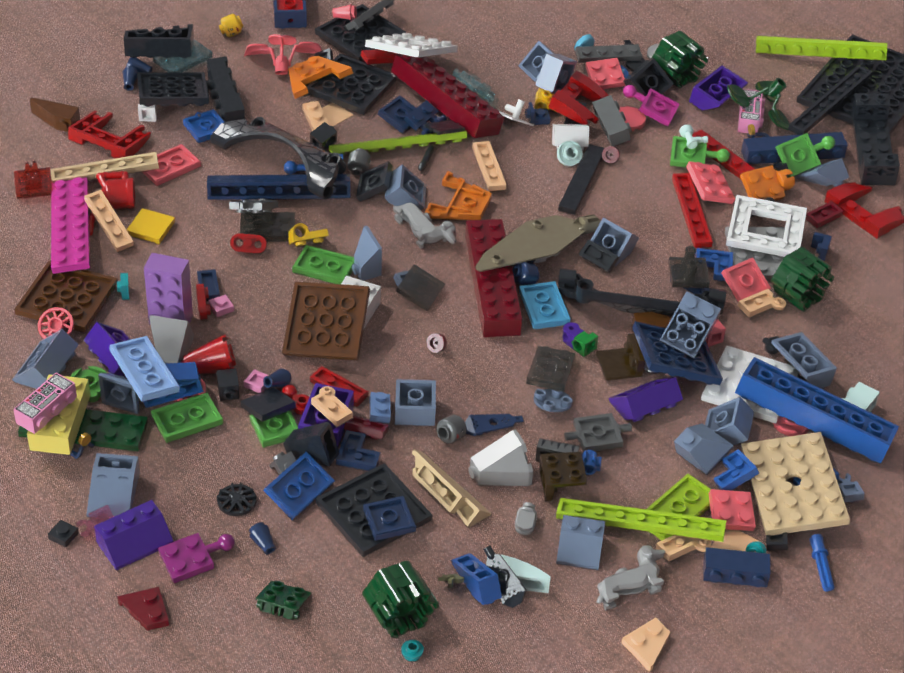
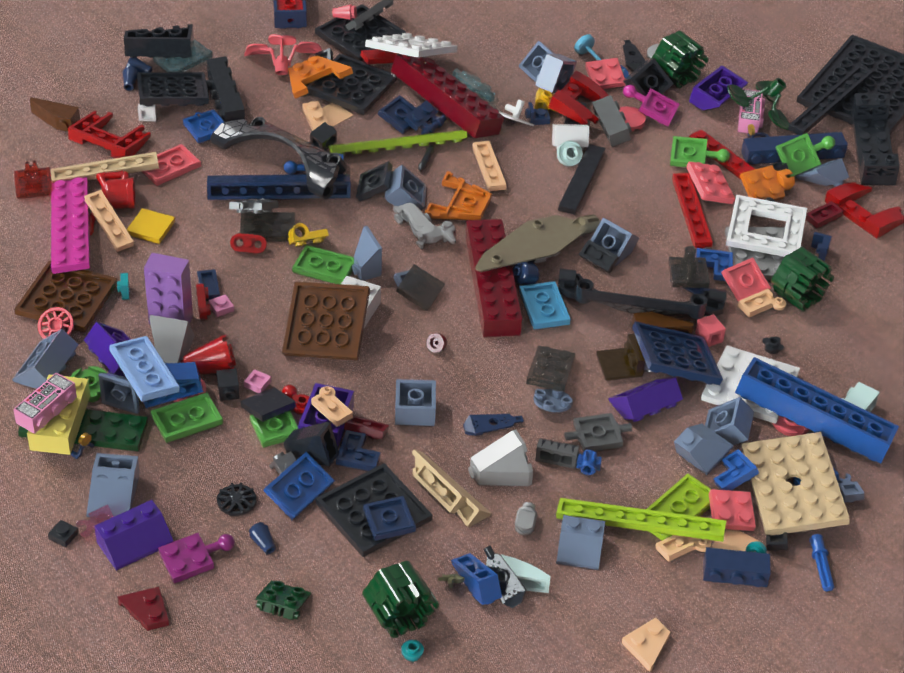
yellow head [219,14,244,37] -> none
dark blue cone [263,368,292,388] -> none
red tile [310,366,369,408] -> none
dark grey head [347,149,371,175] -> none
medium blue plate [369,392,391,423] -> none
black piece [425,120,465,135] -> none
dark grey head [437,415,466,443] -> none
dark brown bracket [539,452,587,501] -> none
green leg [562,322,598,357] -> none
dark grey plate [575,44,642,63] -> none
light grey animal [596,545,665,611] -> none
tile [602,146,620,163] -> none
sand blue slope [659,291,721,358] -> none
light aqua piece [679,124,708,149] -> none
lime plate [756,36,888,60] -> none
sand blue slope [771,332,837,388] -> none

